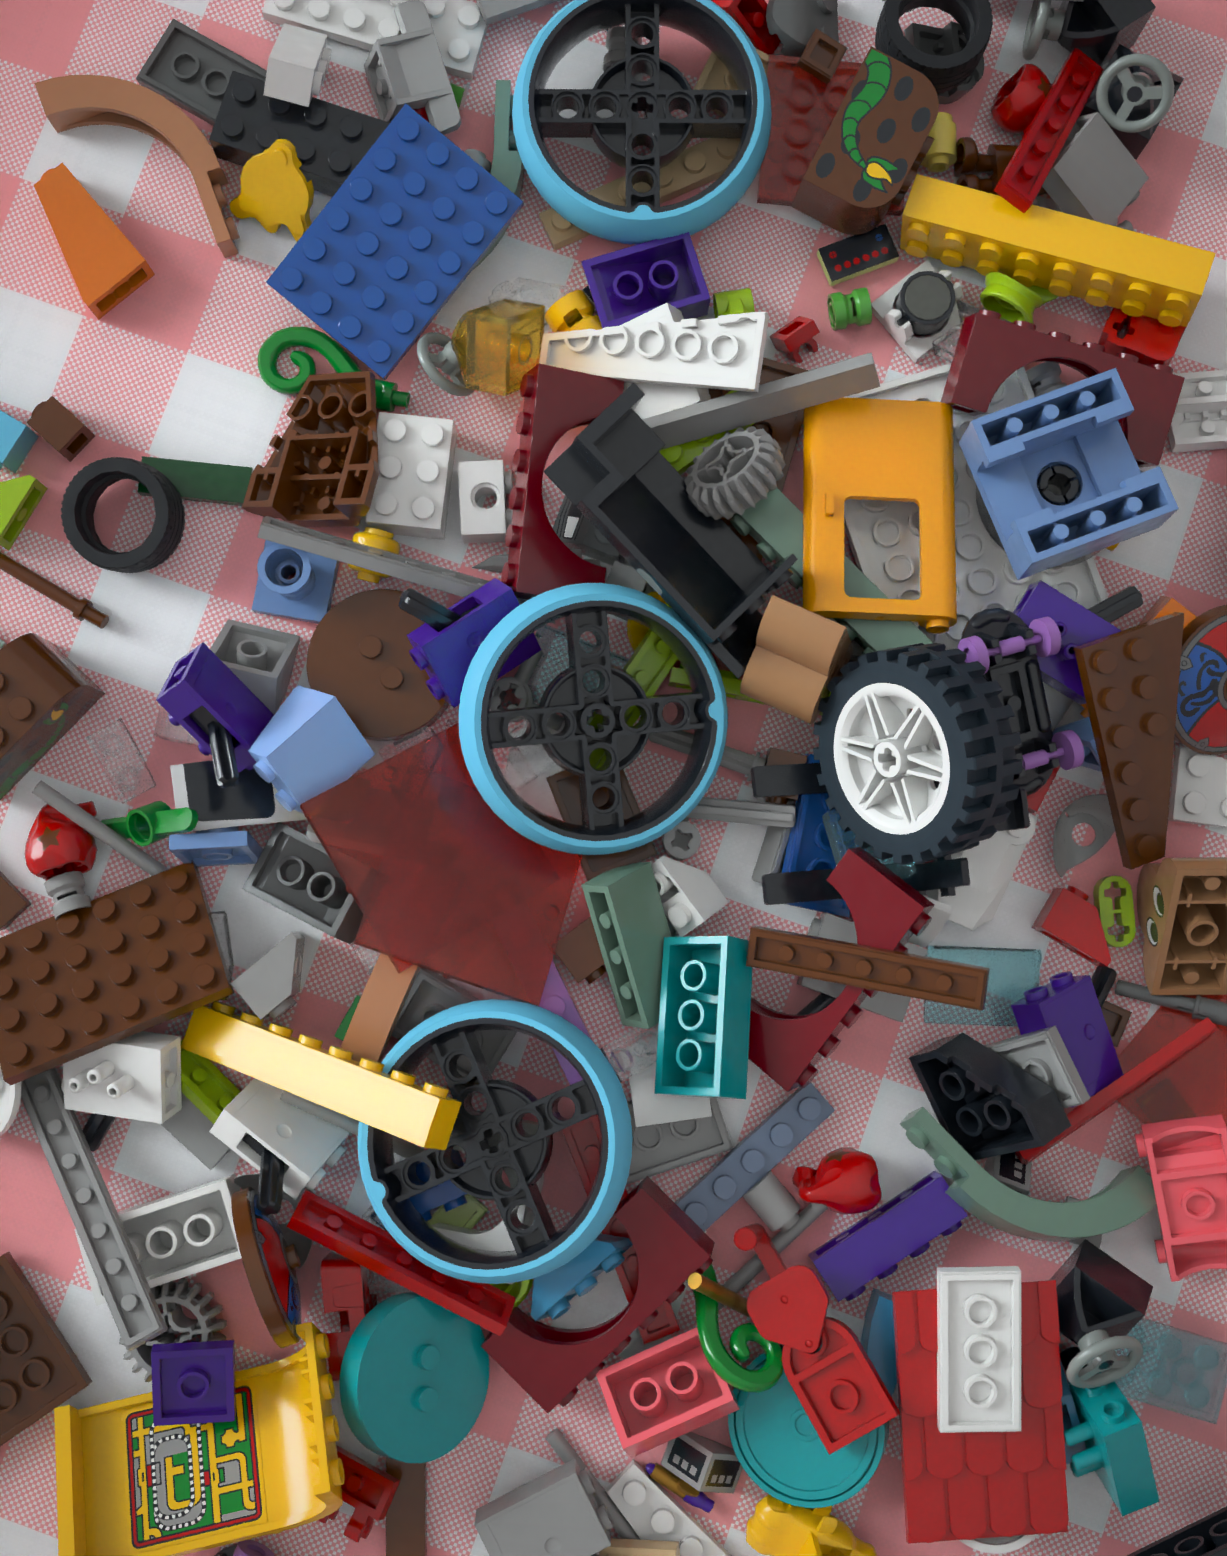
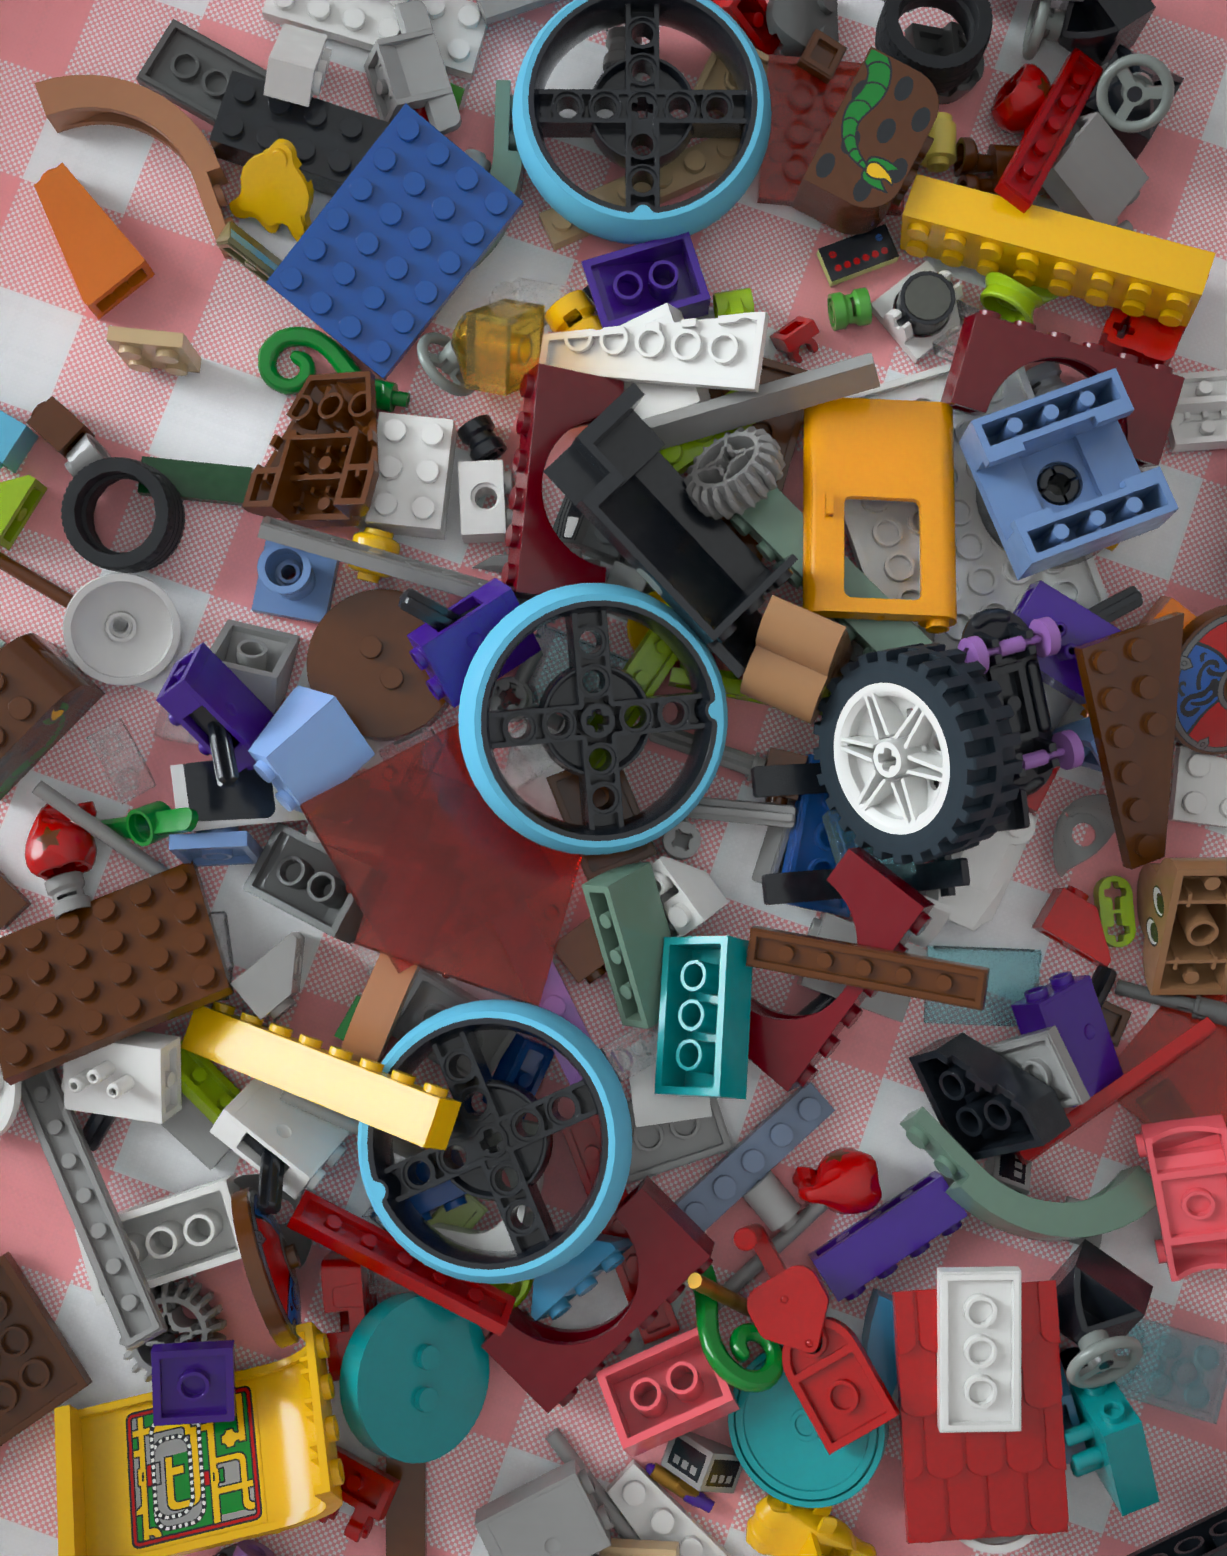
none -> white dish [63,573,181,686]
none -> light grey hat [64,433,111,477]
none -> tan plate [106,326,202,376]
none -> olive slope [215,221,282,285]
none -> black wheel [457,414,507,461]
none -> blue slope [482,1033,555,1119]

